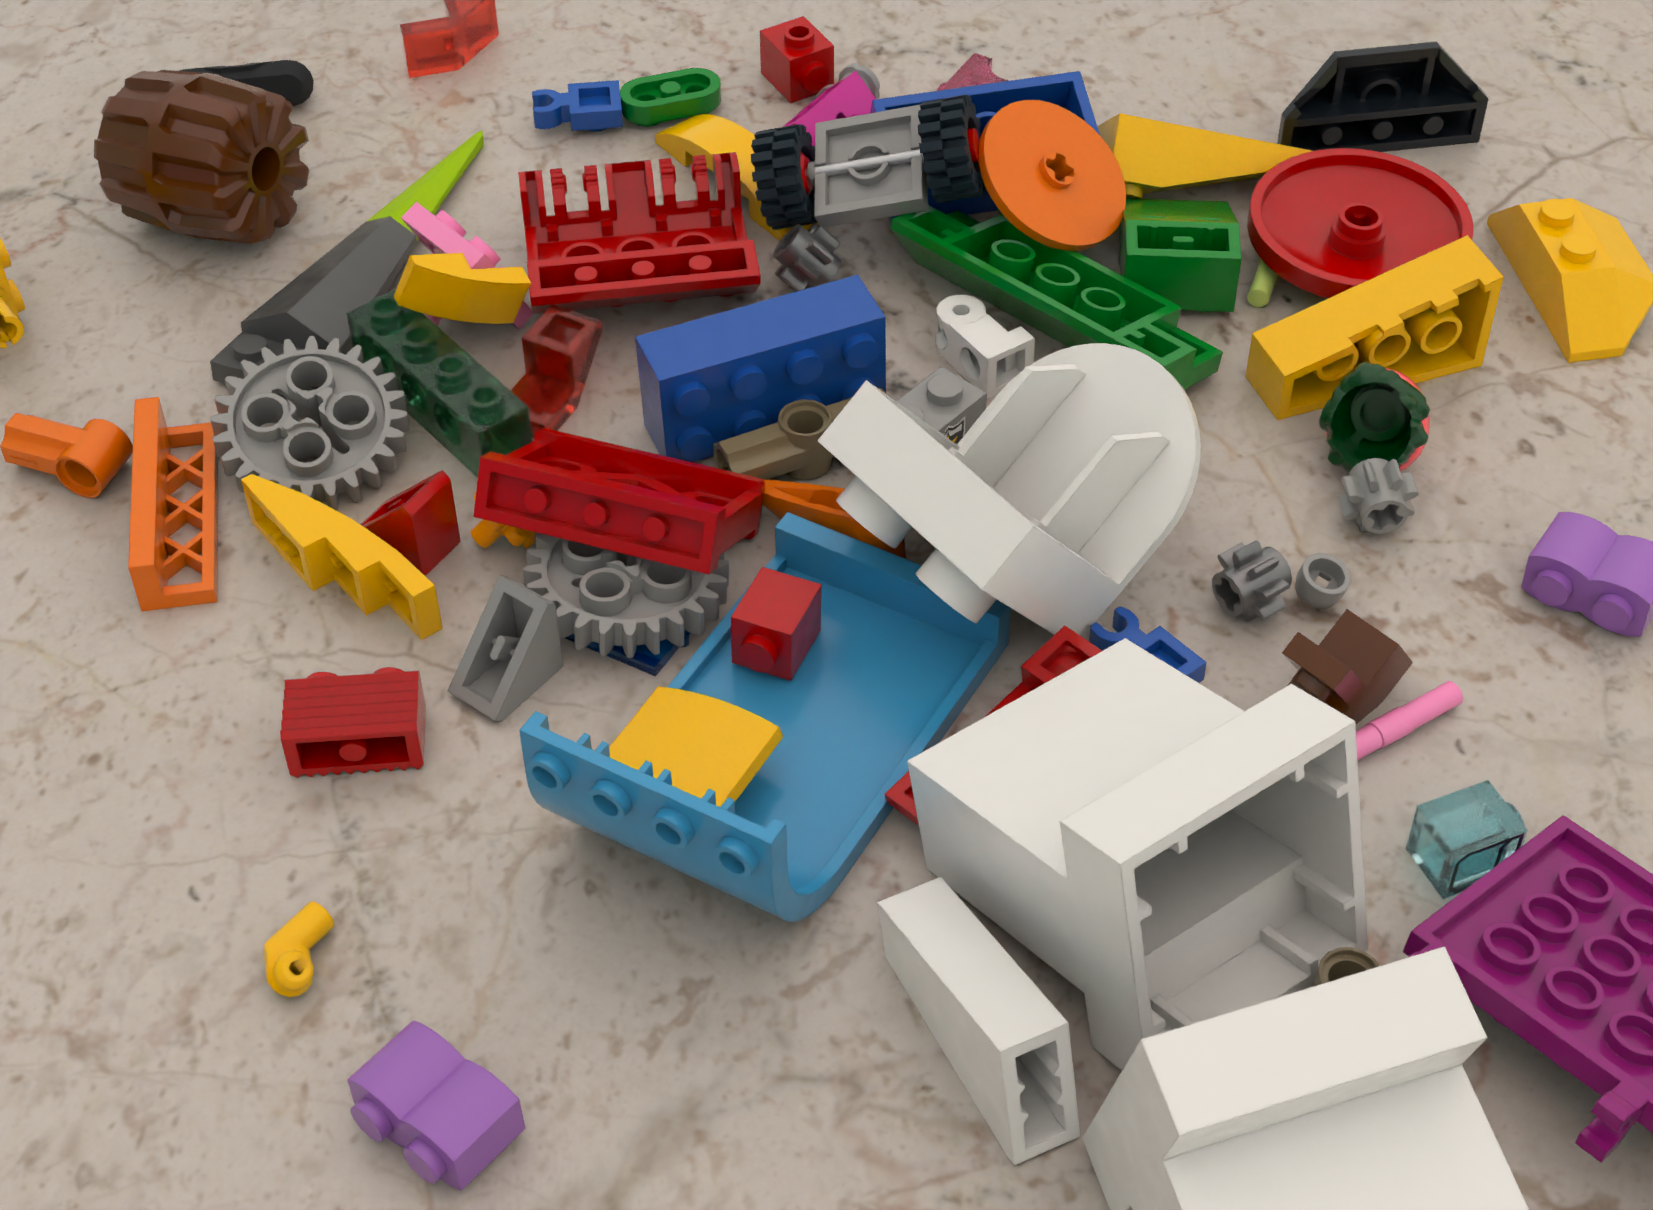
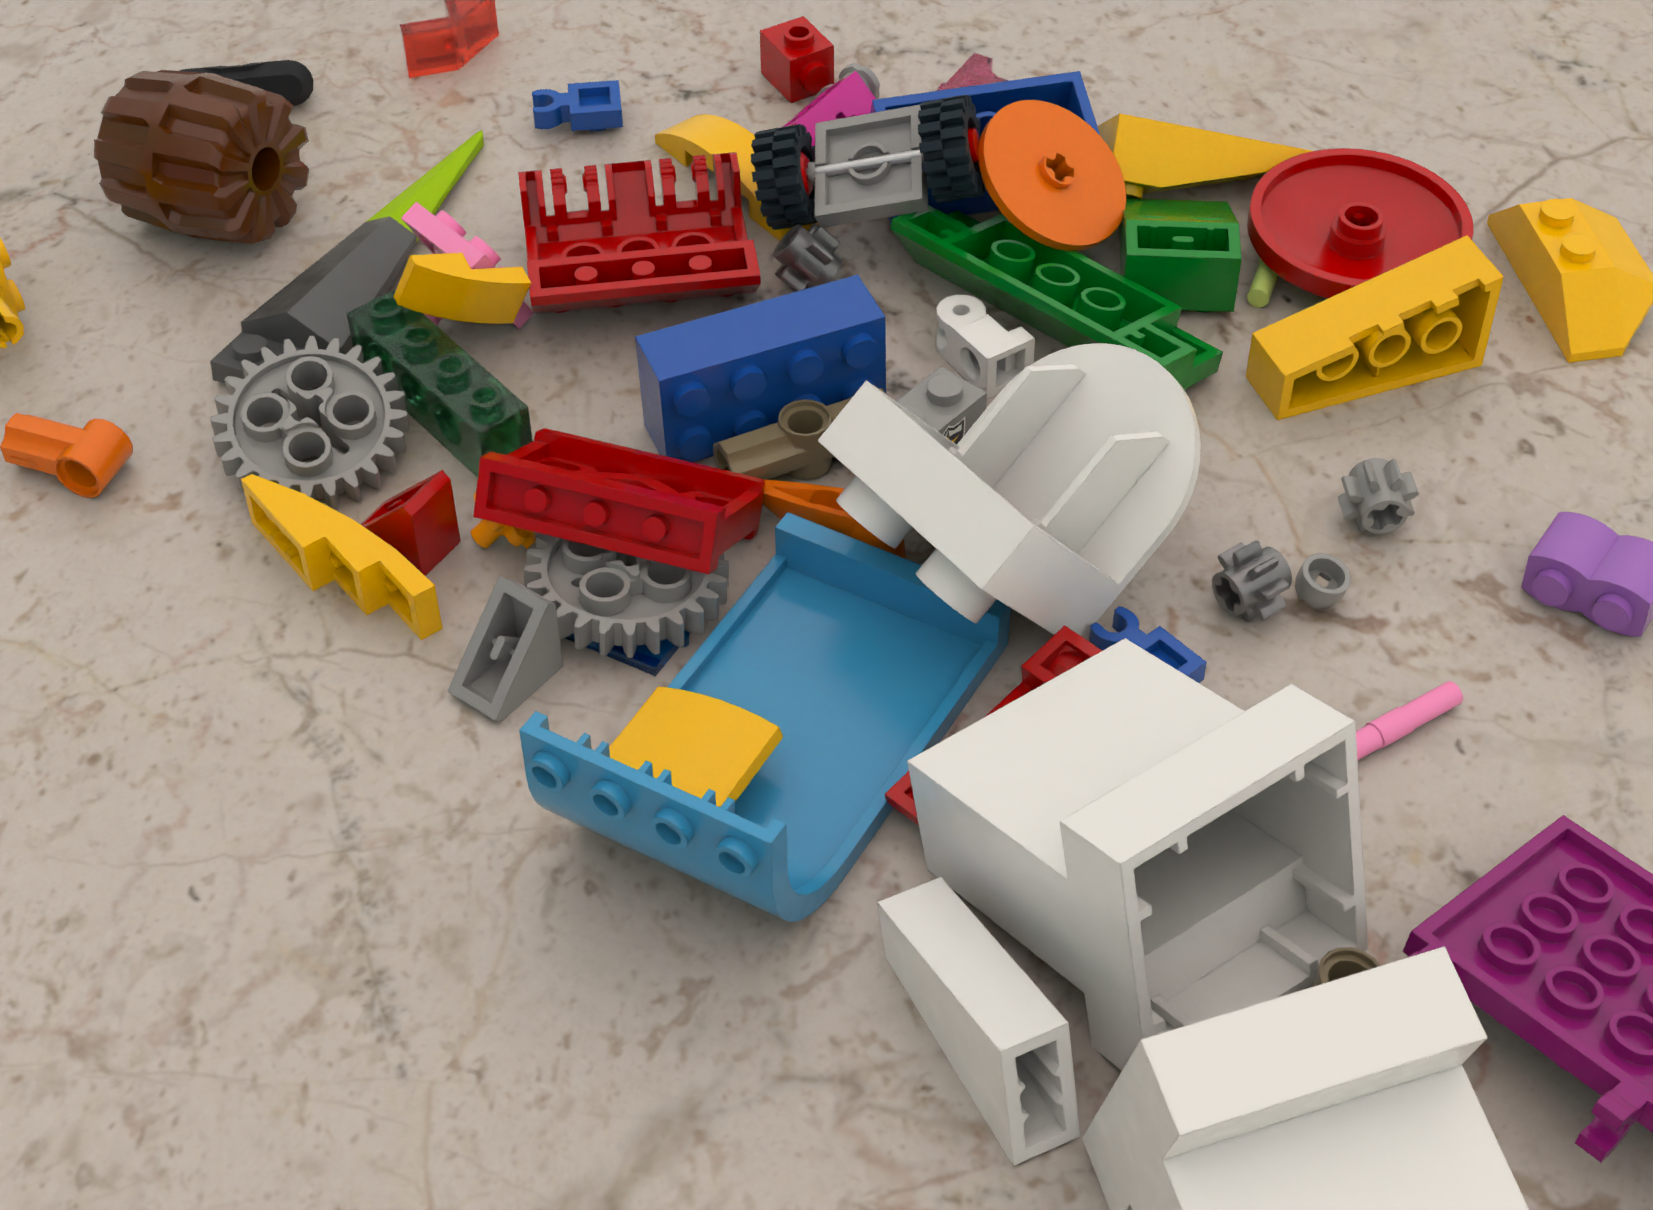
orange fence [128,397,218,612] -> none
yellow arm [263,901,335,997] -> none
red brick [280,667,426,778] -> none
medium lavender brick [347,1020,526,1191] -> none
clear red slope [495,304,603,438] -> none
green plate [620,68,721,127] -> none
red brick [731,567,822,681] -> none
black wedge [1277,42,1489,152] -> none
reddish brown brick [1282,609,1413,724] -> none
dark green hair [1319,362,1430,472] -> none
clear light blue brick [1405,780,1528,899] -> none

